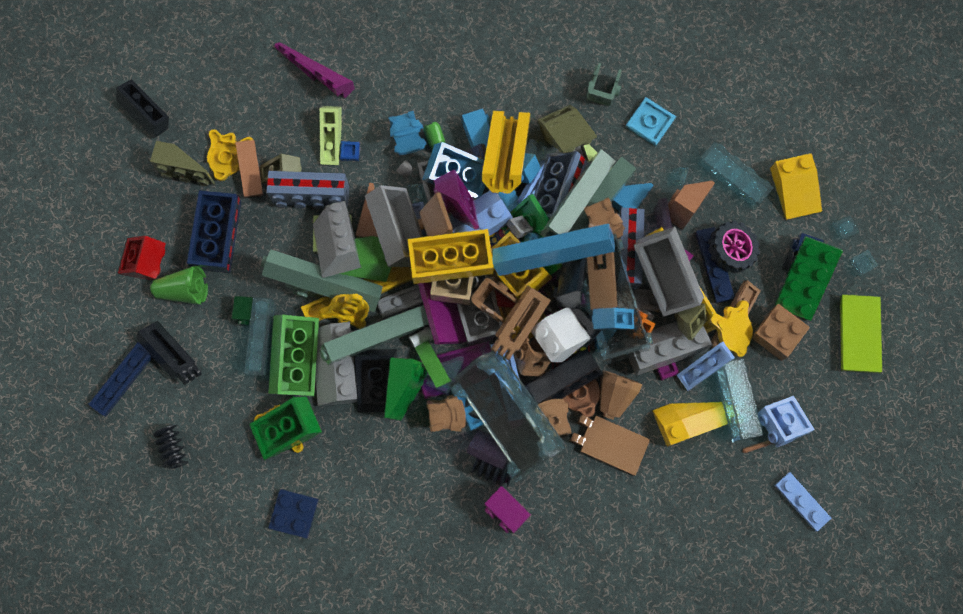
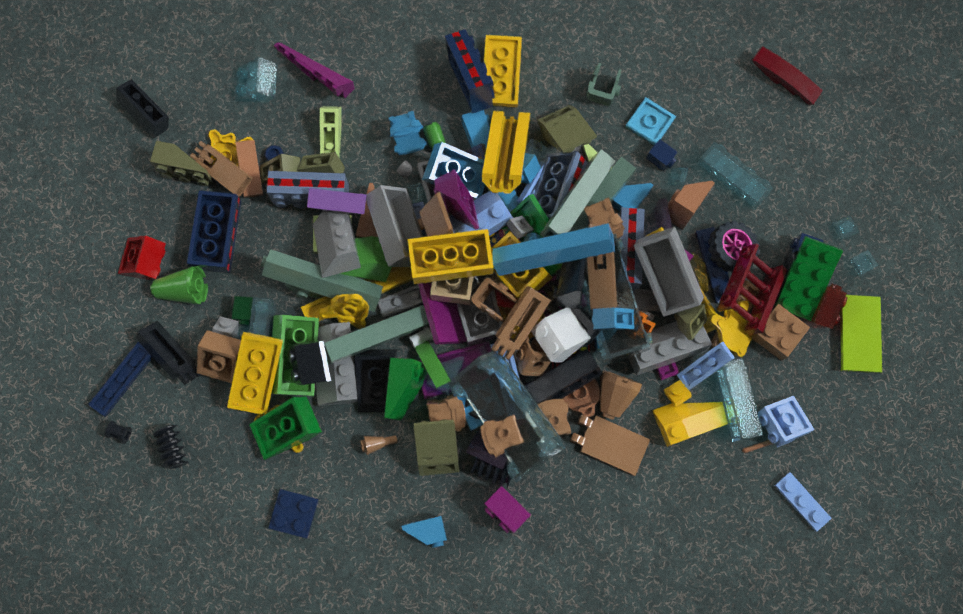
blue tile [340,141,360,161] -> none
yellow slope [770,153,822,220] -> none
none -> black bush [105,421,132,444]
none -> medium nougat hinge [190,141,253,197]
none -> medium nougat brick [197,330,241,383]
none -> light grey brick [212,316,239,339]
none -> yellow plate [227,332,283,415]
none -> clear light blue slope [235,57,277,103]
none -> dark blue tile [265,145,284,161]
none -> black slope [287,341,331,385]
none -> olive slope [298,152,345,173]
none -> medium lavender tile [307,188,367,214]
none -> medium nougat cone [360,435,397,455]
none -> dark azure slope [402,516,447,548]
none -> olive slope [413,419,459,476]
none -> dark blue brick [445,29,495,114]
none -> medium nougat piece [481,415,524,457]
none -> yellow plate [484,35,522,107]
none -> dark blue brick [646,139,677,172]
none -> yellow plate [664,380,692,407]
none -> clear yellow helmet [692,252,710,295]
none -> dark red fence [717,243,788,335]
none -> dark red slope [751,46,823,105]
none -> clear red brick [811,283,848,329]

